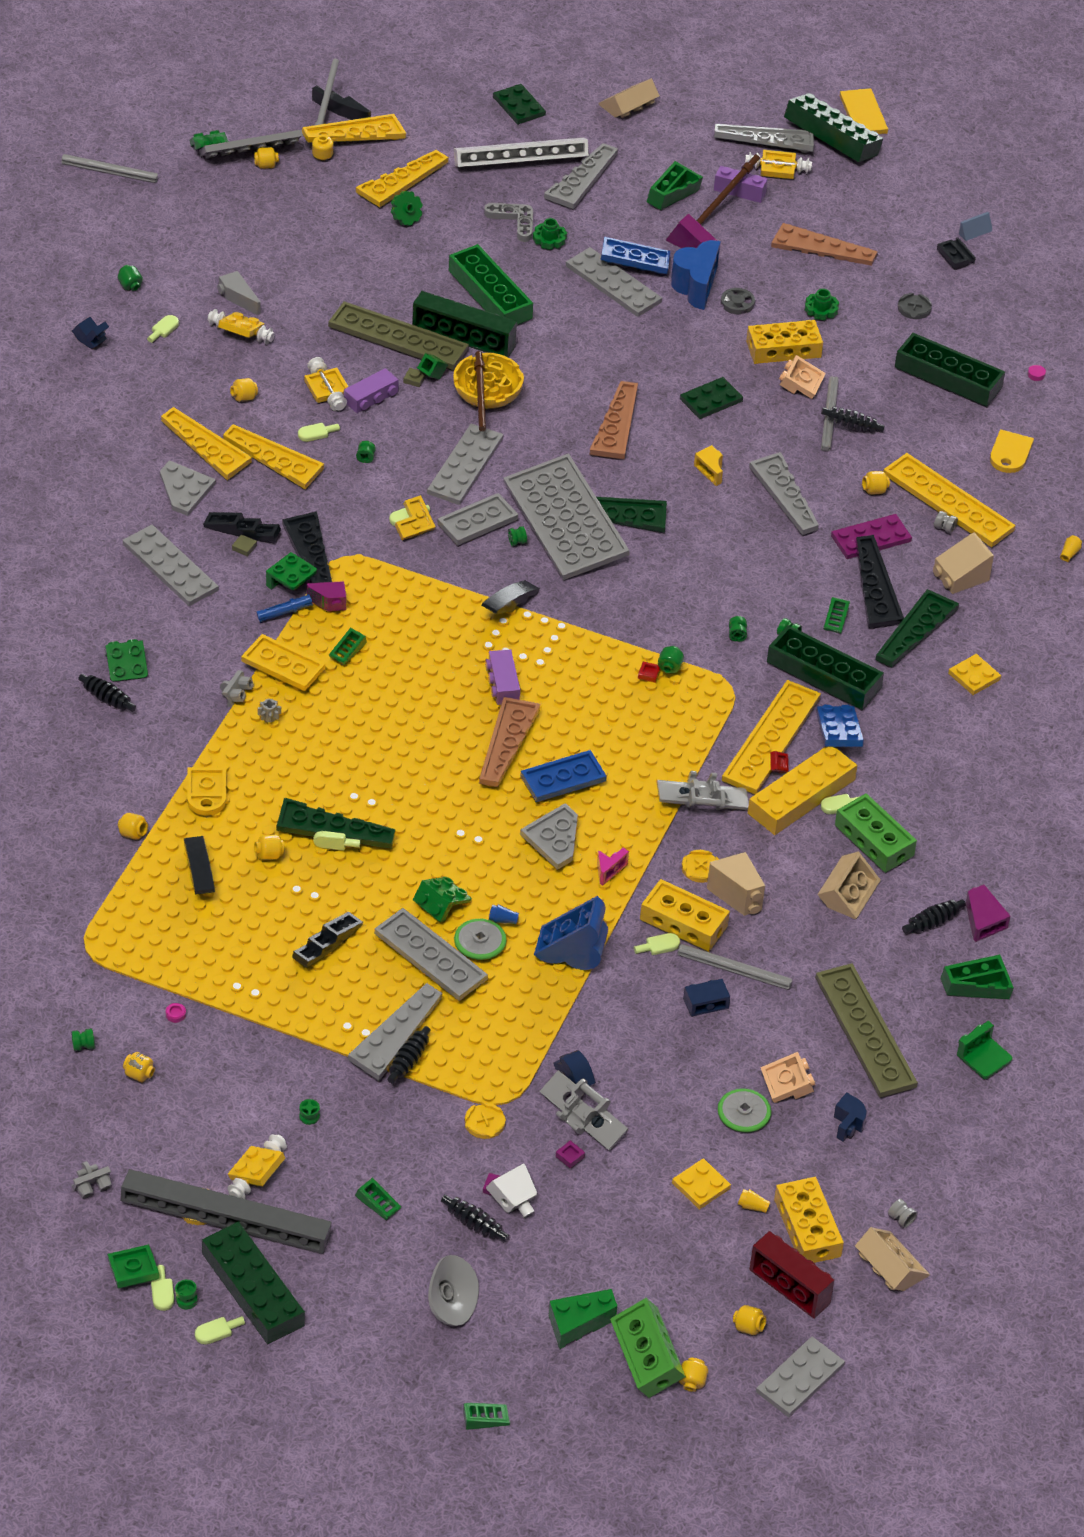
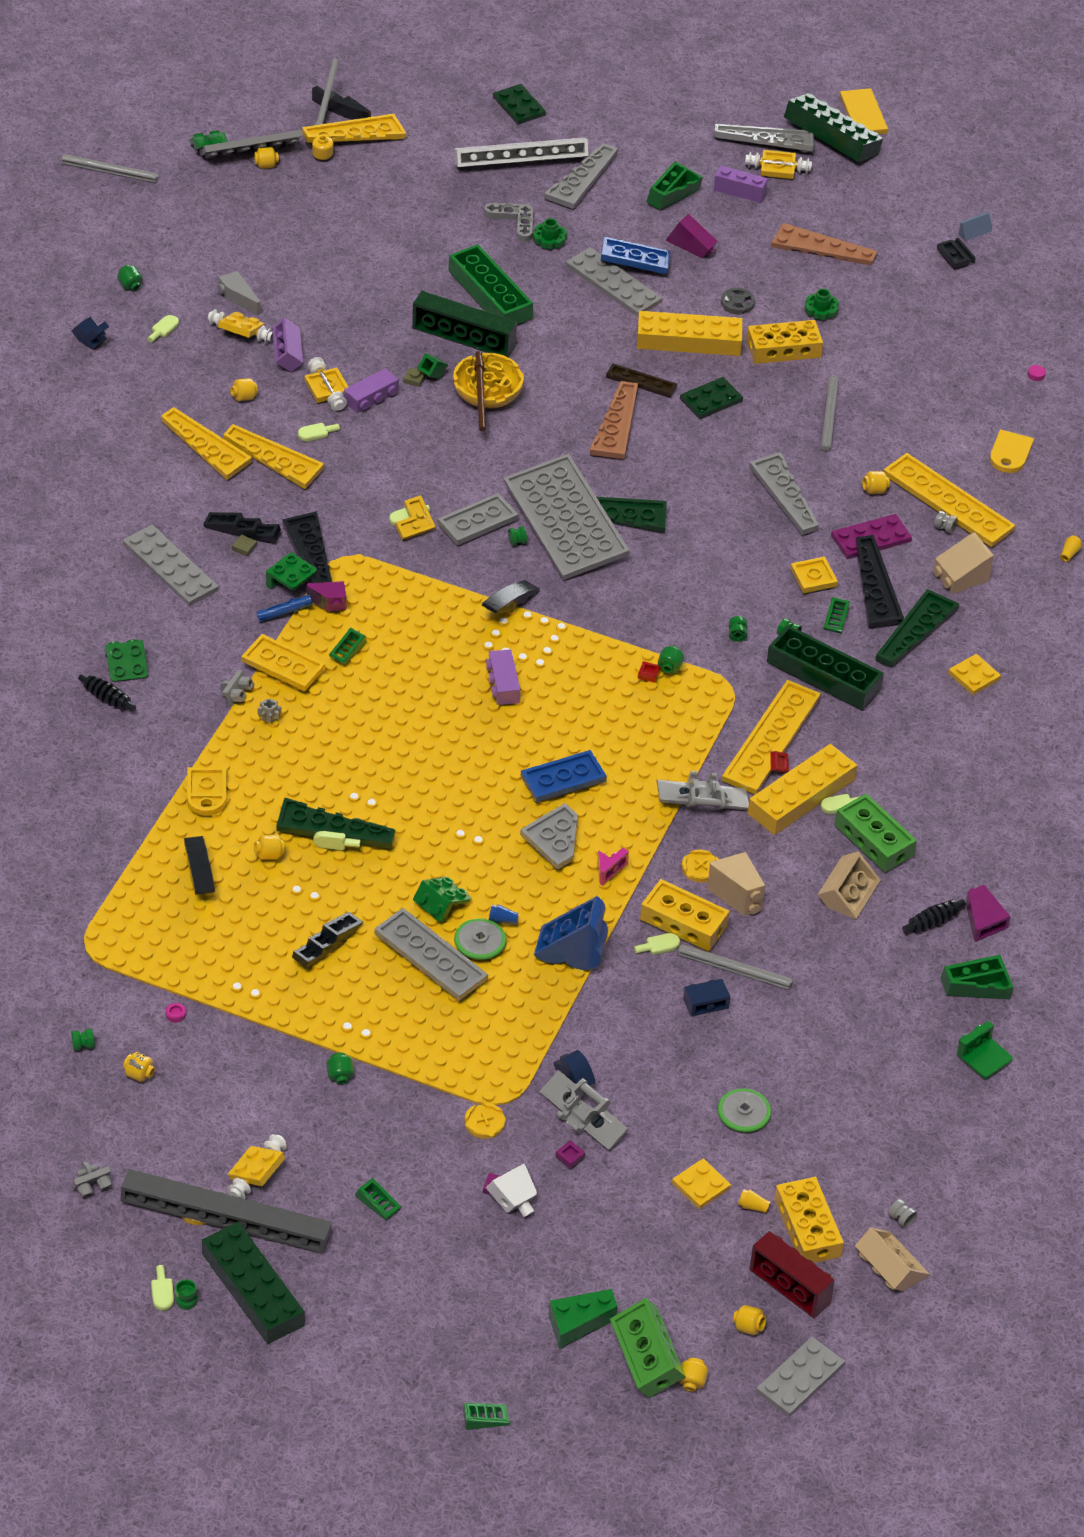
green plate [107,1244,160,1288] -> none
yellow head [118,813,148,840] -> none
light grey plate [160,460,216,516] -> none
yellowish green piece [195,1316,245,1345] -> none
green wheel [299,1099,320,1125] -> none
olive plate [328,301,469,370] -> none
light grey wing [348,983,442,1080] -> none
yellow wing [356,150,449,208] -> none
green wheel [356,441,376,463] -> none
black piece [387,1026,431,1084] -> none
green plant [391,191,423,225] -> none
light grey plate [427,423,503,505] -> none
light grey hat [428,1255,479,1326] -> none
black piece [441,1195,510,1242] -> none
nougat wing [479,697,540,787] -> none
tan slope [598,78,660,118] -> none
blue brick [671,240,721,310] -> none
yellow arch [694,445,723,486] -> none
reddish brown bar [696,154,760,225] -> none
light nougat plate [760,1052,816,1103] -> none
light nougat plate [779,355,826,399] -> none
olive plate [815,963,918,1098] -> none
blue plate [816,704,863,747] -> none
black piece [821,407,885,433] -> none
dark blue brick [834,1092,867,1142] -> none
dark green brick [895,333,1005,406] -> none
dark grey tile [898,293,932,319] -> none
none -> medium lavender brick [272,318,303,372]
none -> green head [326,1052,354,1085]
none -> dark brown tile [606,363,677,398]
none -> yellow brick [637,311,743,356]
none -> yellow plate [790,557,838,593]

